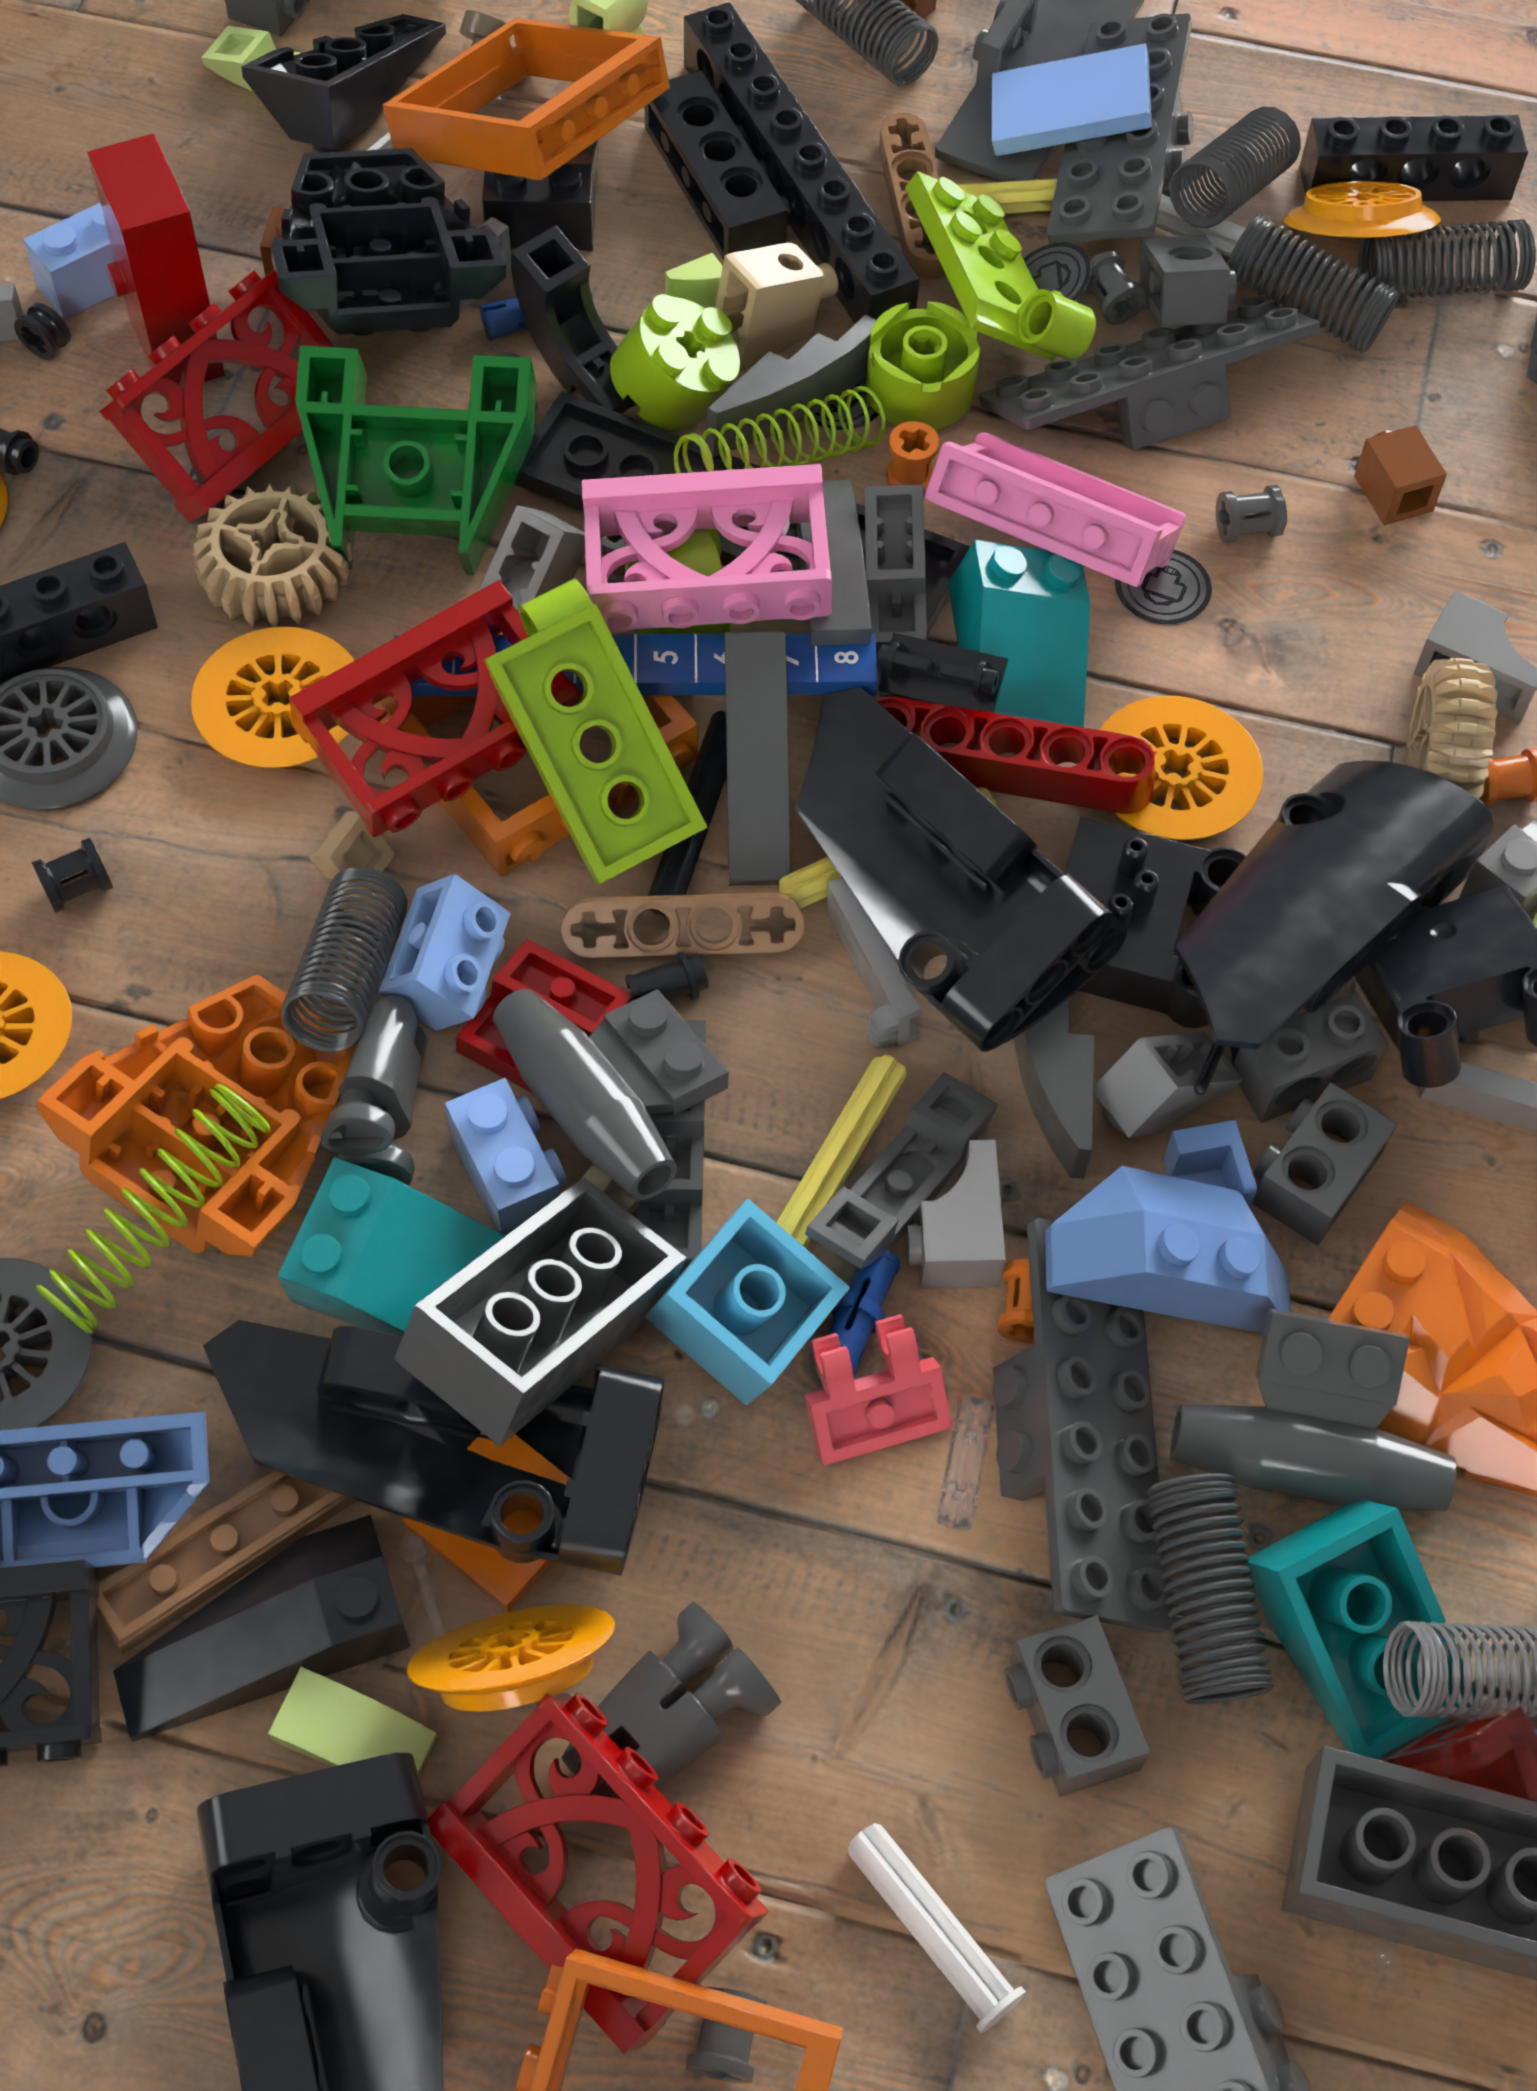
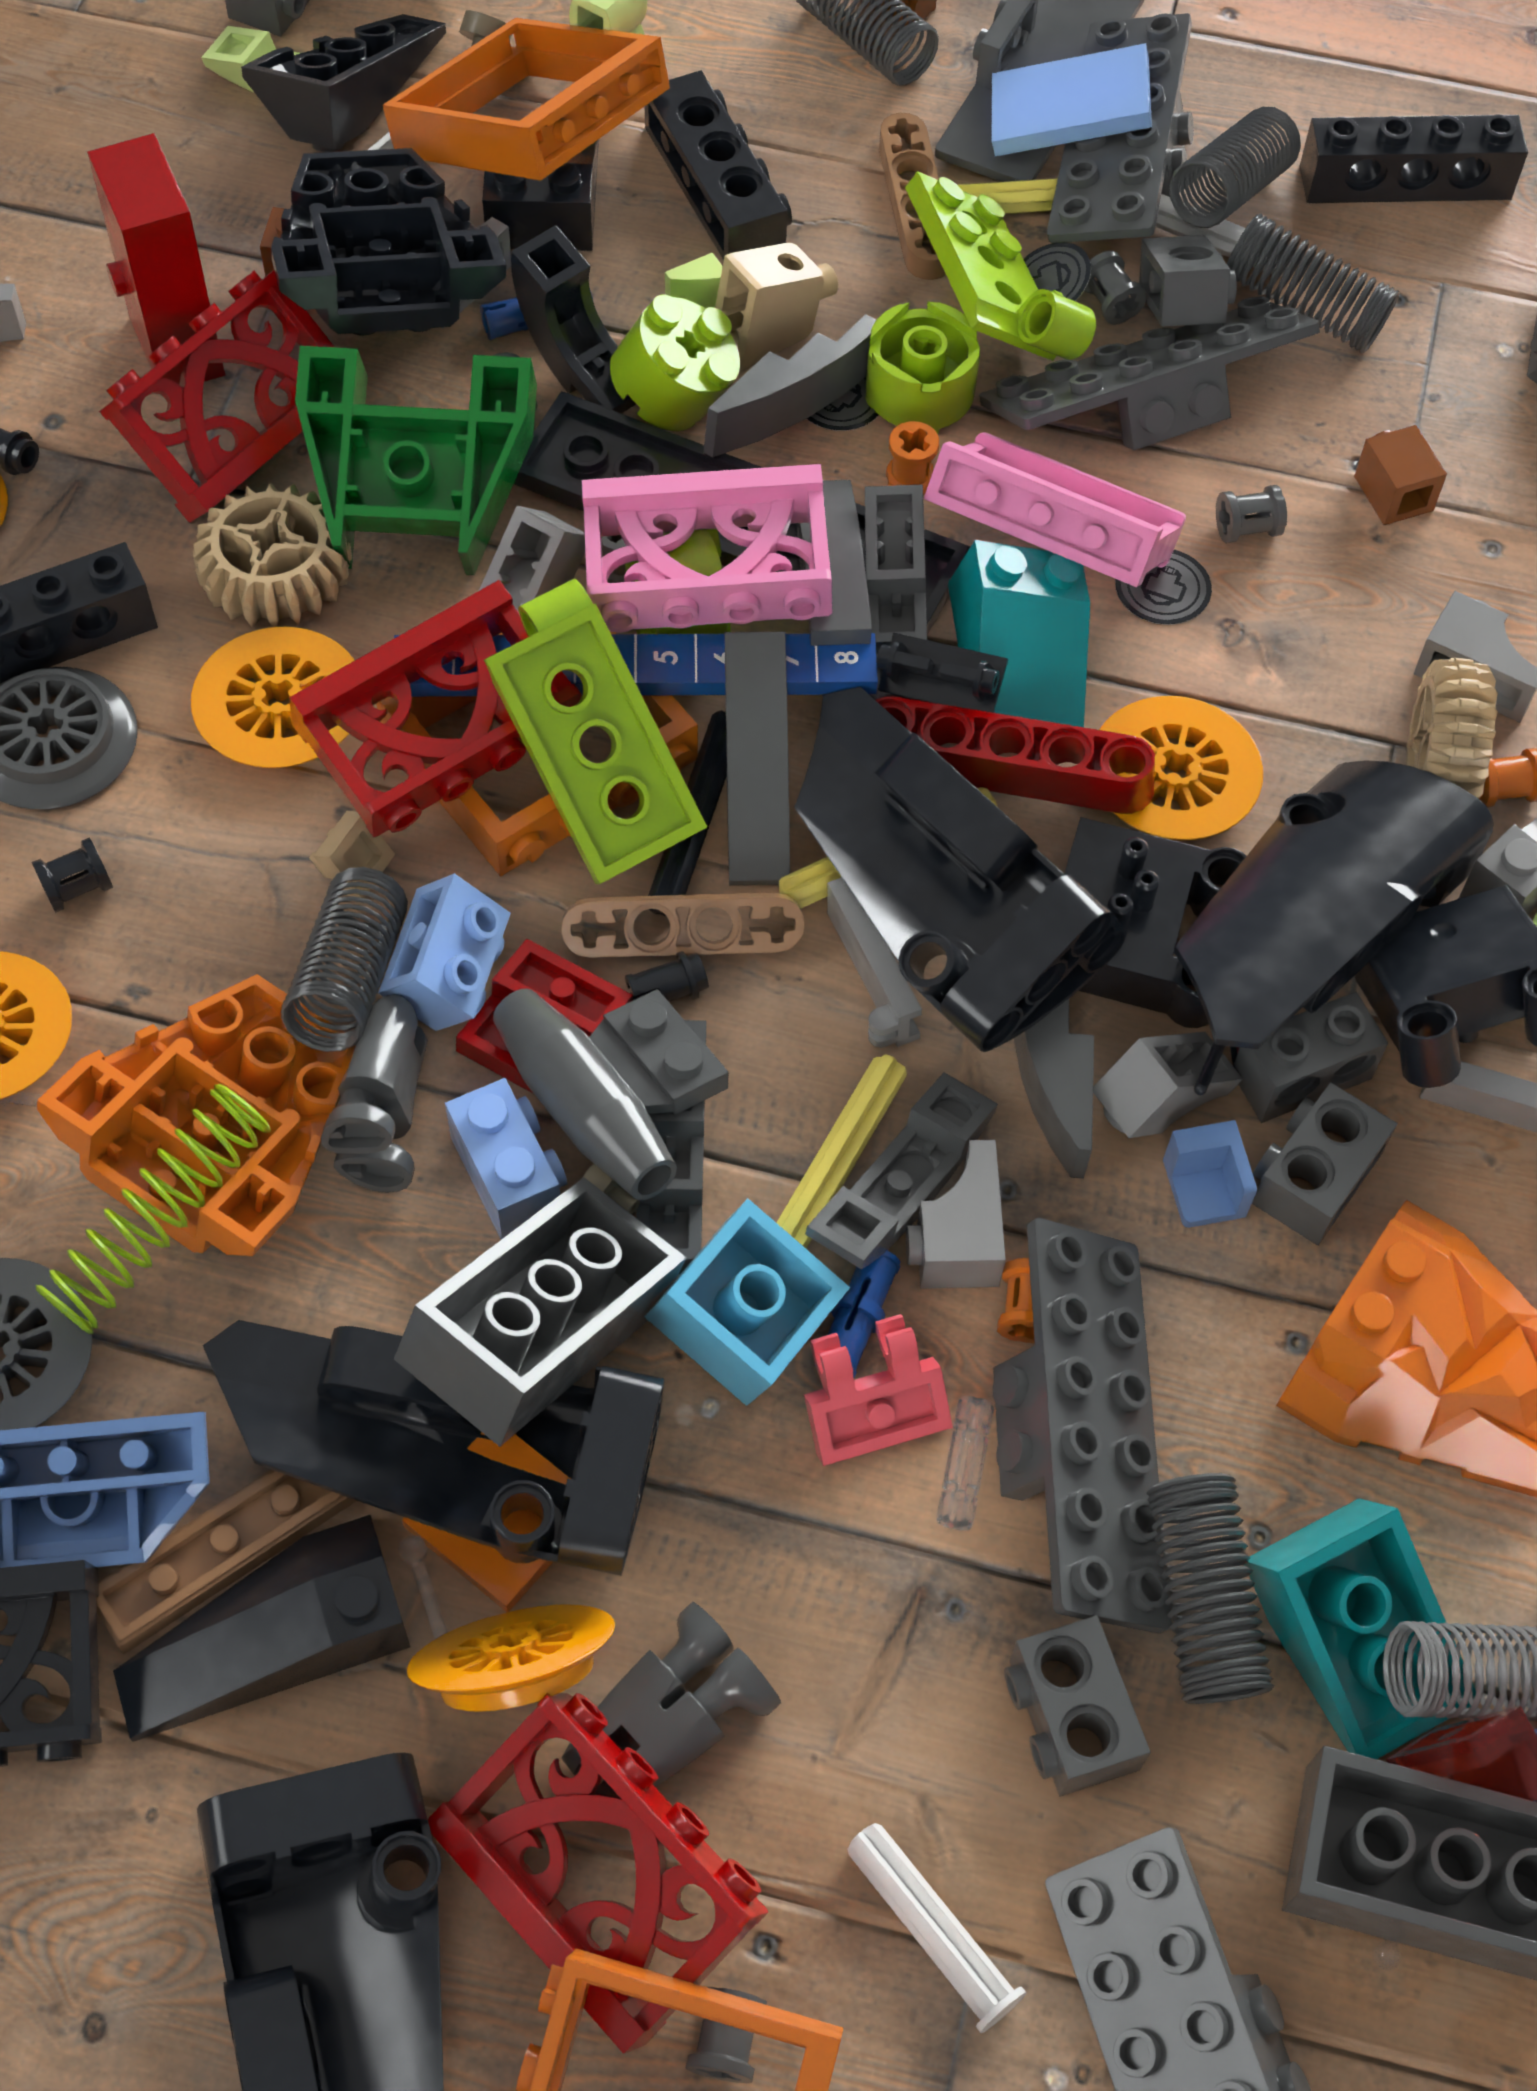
black bush [14,302,71,360] -> none
light blue brick [23,203,116,320] -> none
yellowish green slope [268,1667,438,1778] -> none
teal slope [277,1157,505,1336] -> none
lime piece [674,386,886,474] -> none
black brick [684,2,920,324] -> none
medium blue wedge [1045,1166,1291,1334] -> none
dark grey plate [1170,1308,1456,1511] -> none
light orange piece [1283,181,1441,238] -> none
dark grey piece [1358,219,1536,300] -> none

